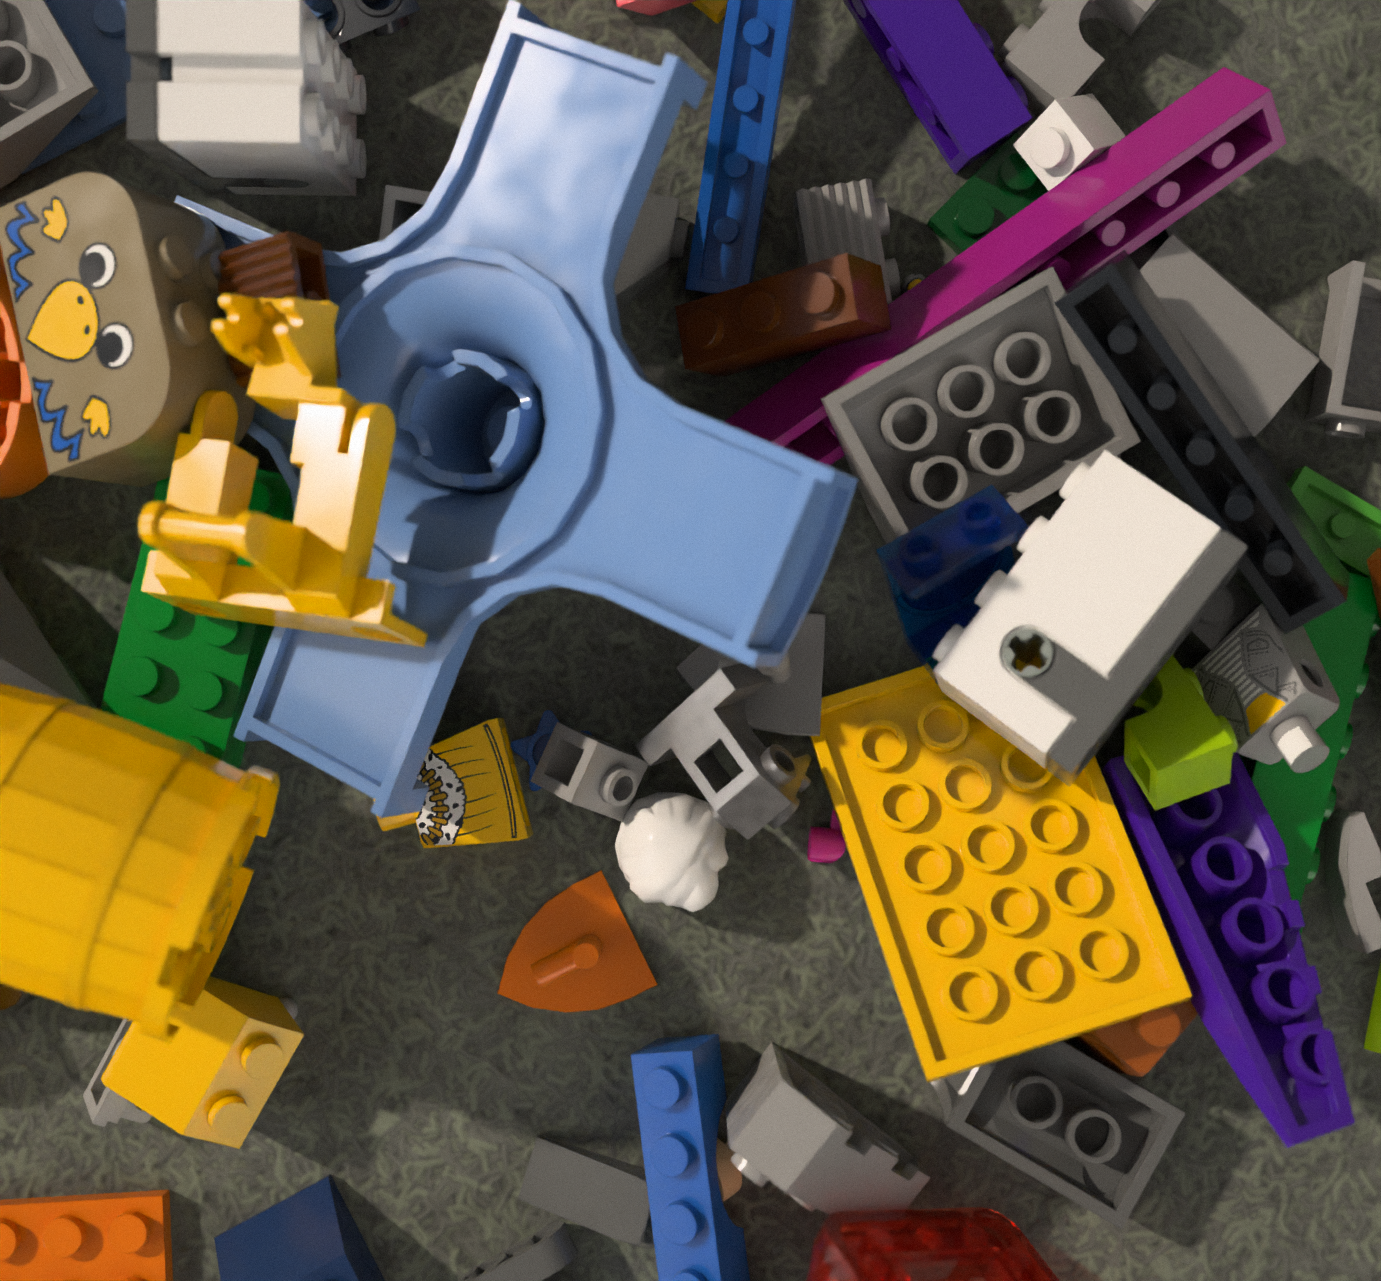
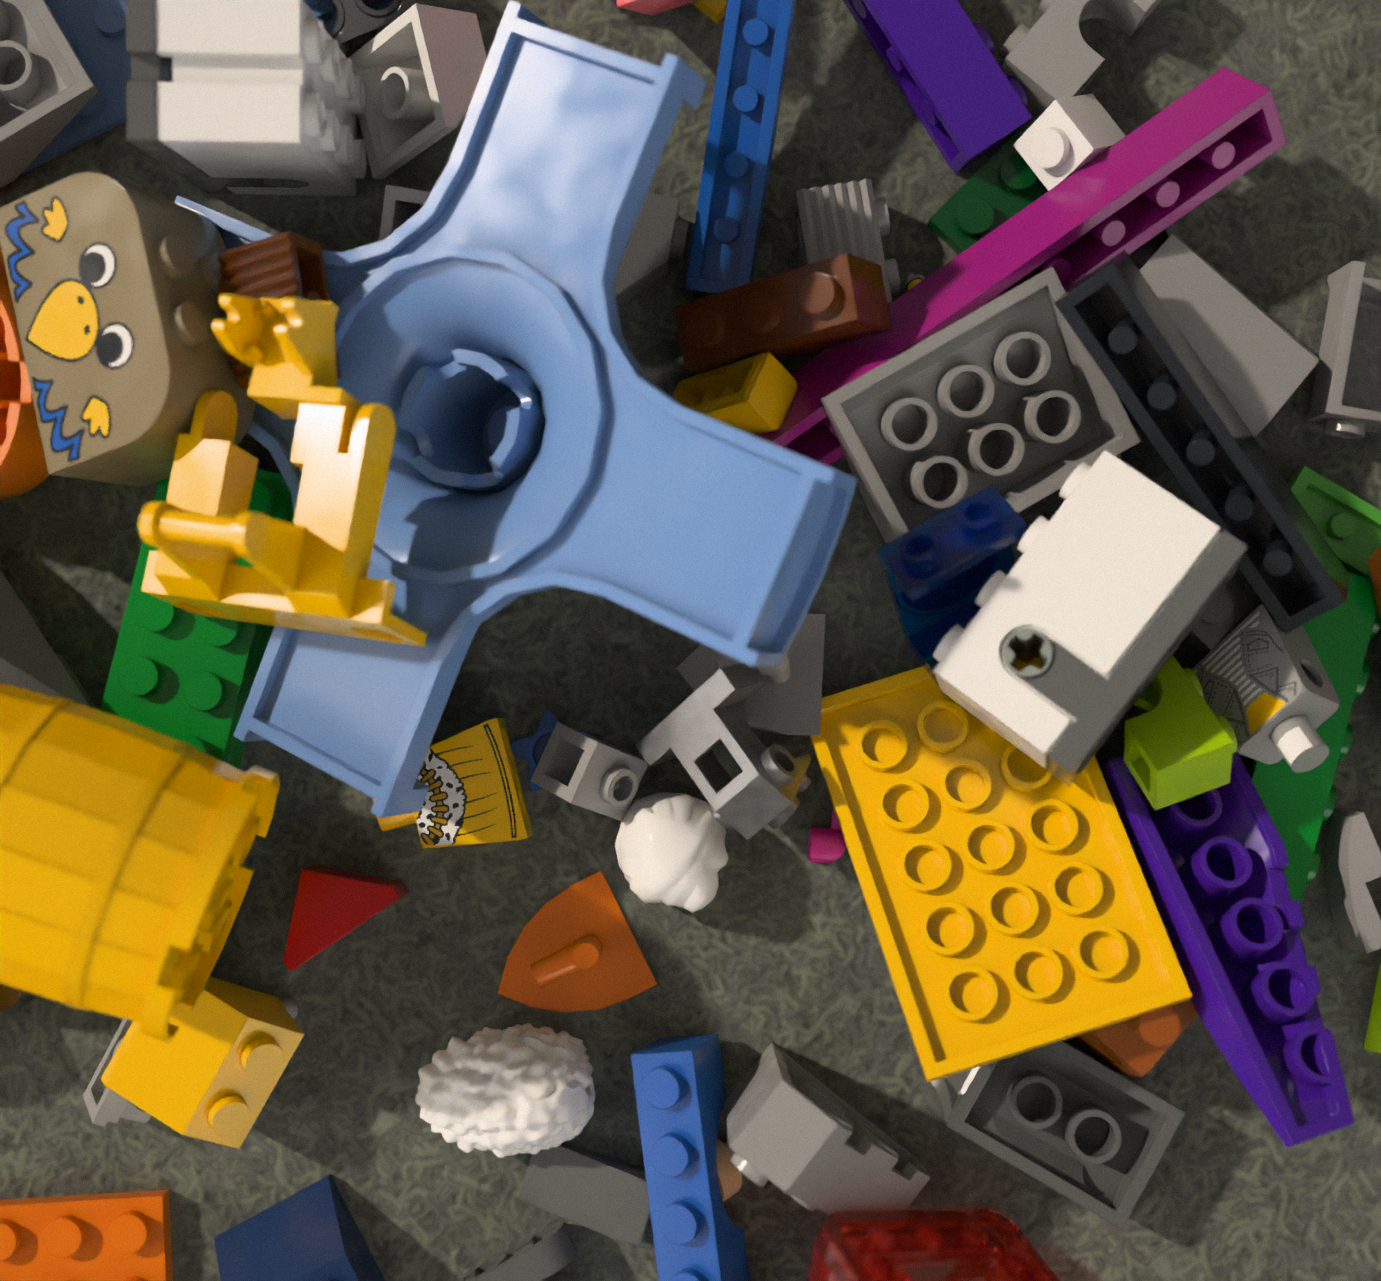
none -> red slope [283,865,409,972]
none -> white slope [349,3,487,179]
none -> white piece [415,1023,596,1158]
none -> yellow slope [672,352,798,434]

